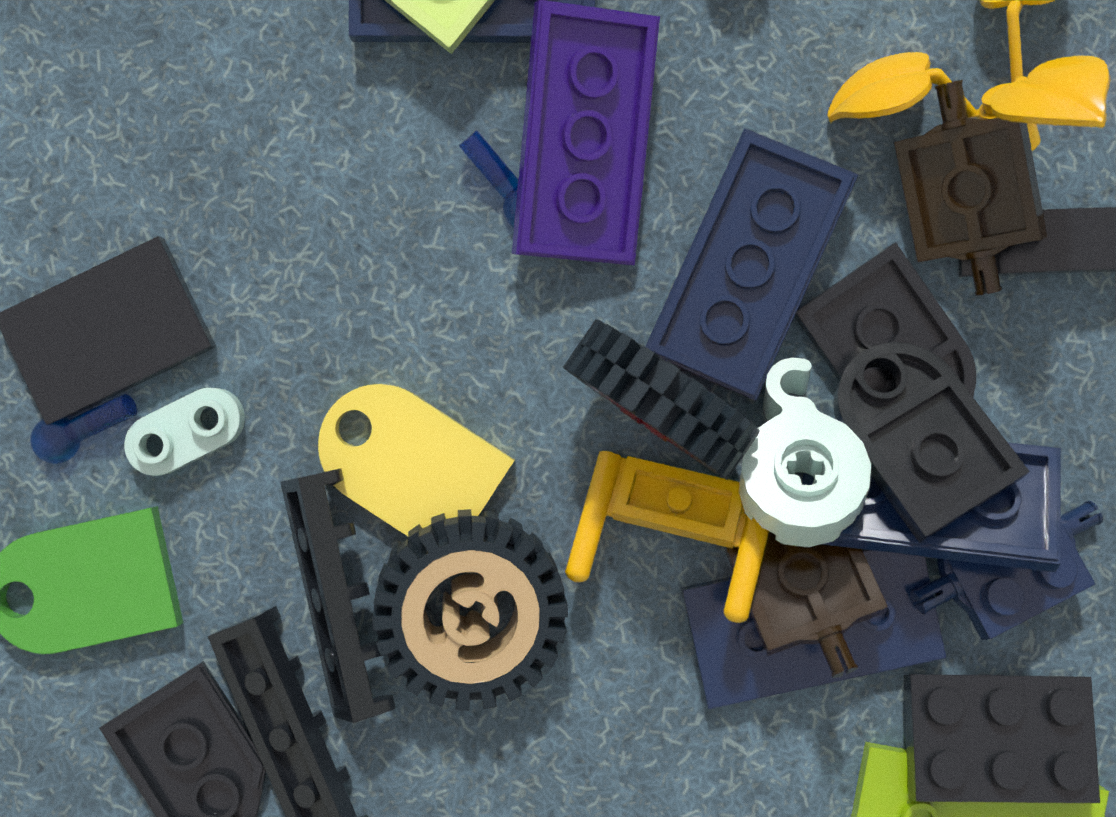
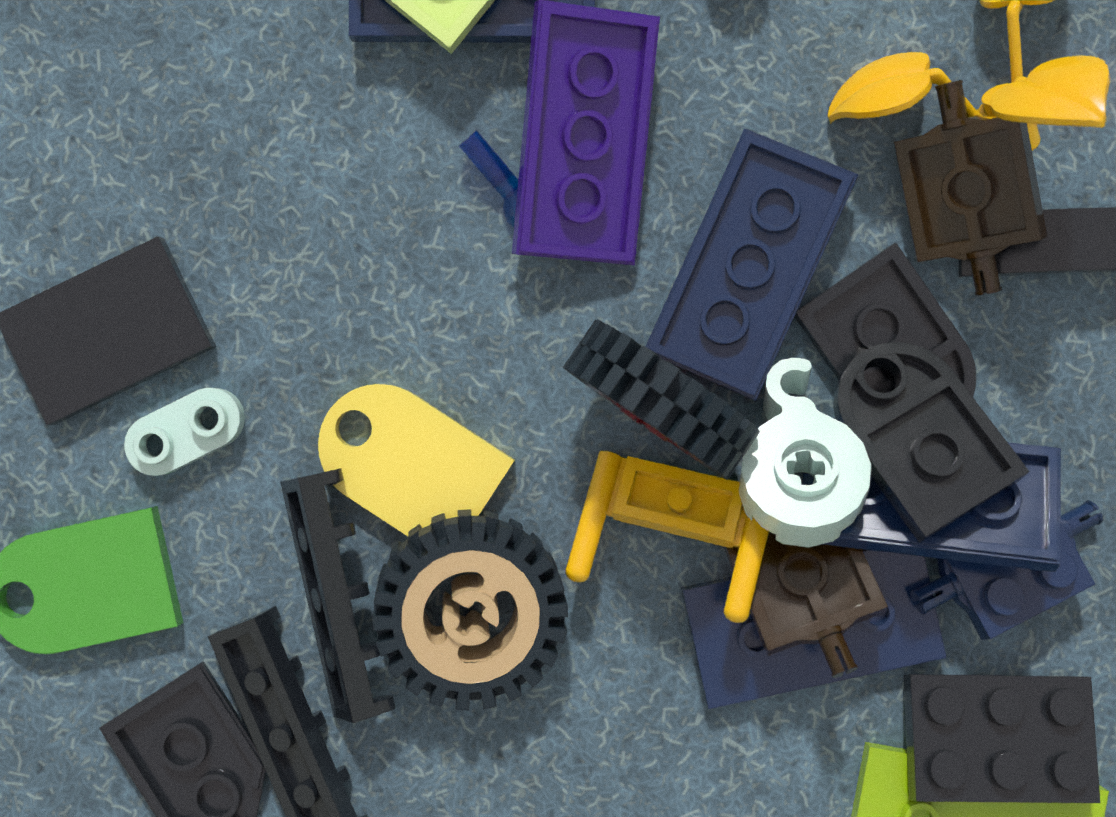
clear blue bar [30,394,137,464] -> none

